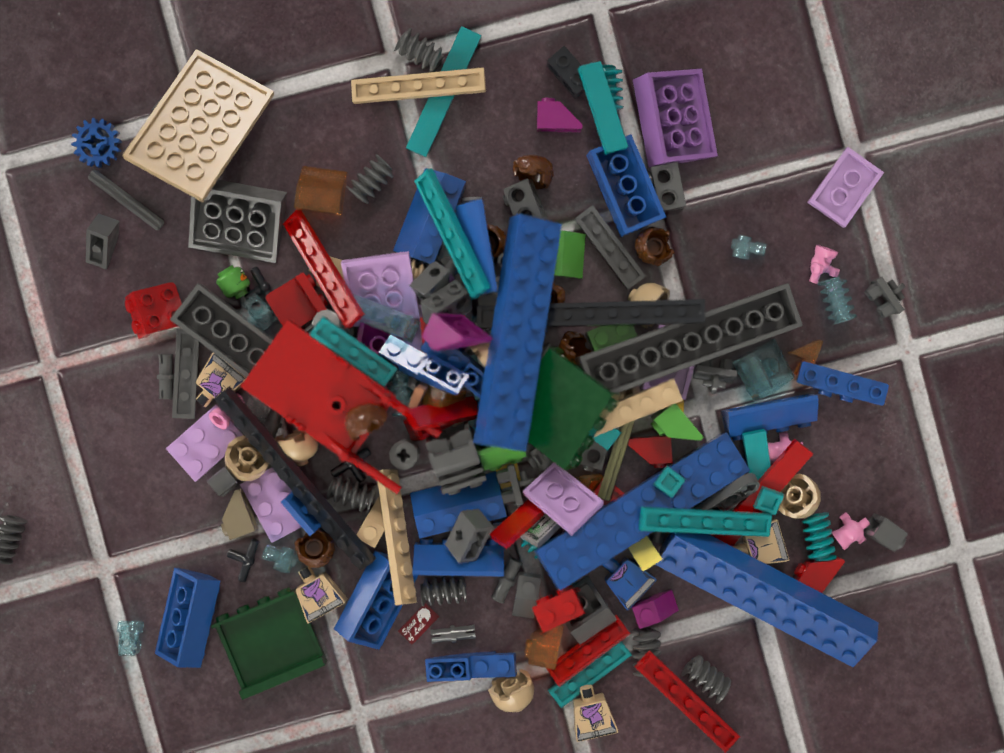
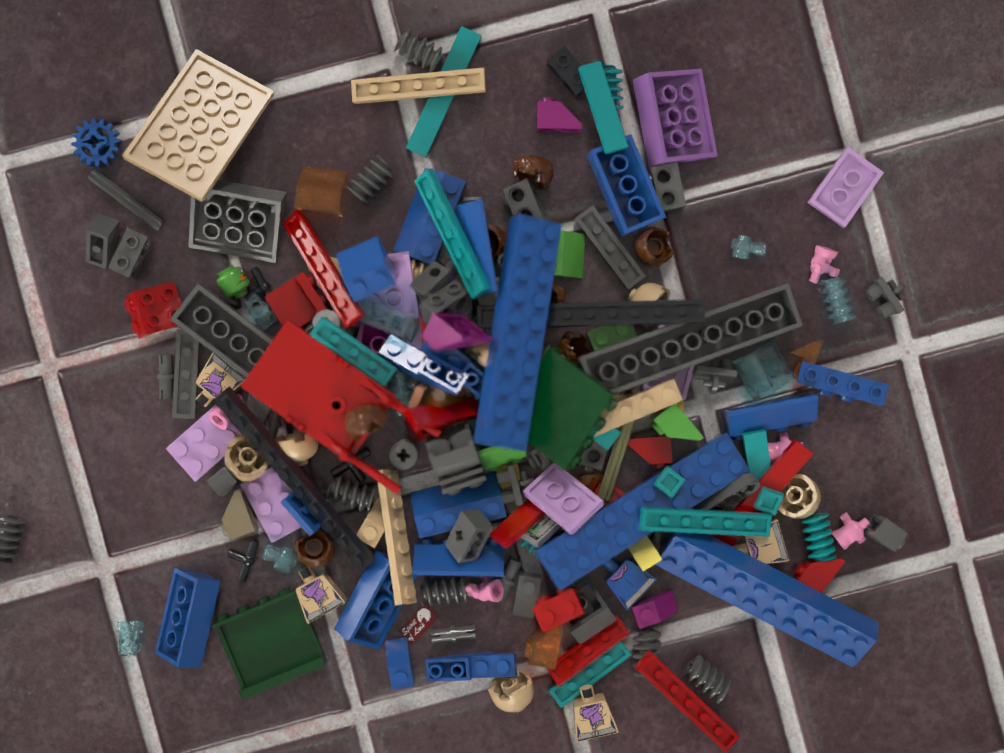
none -> dark grey brick [108,227,154,279]
none -> blue slope [336,236,398,302]
none -> blue slope [385,636,415,690]
none -> bright pink piece [465,576,504,602]

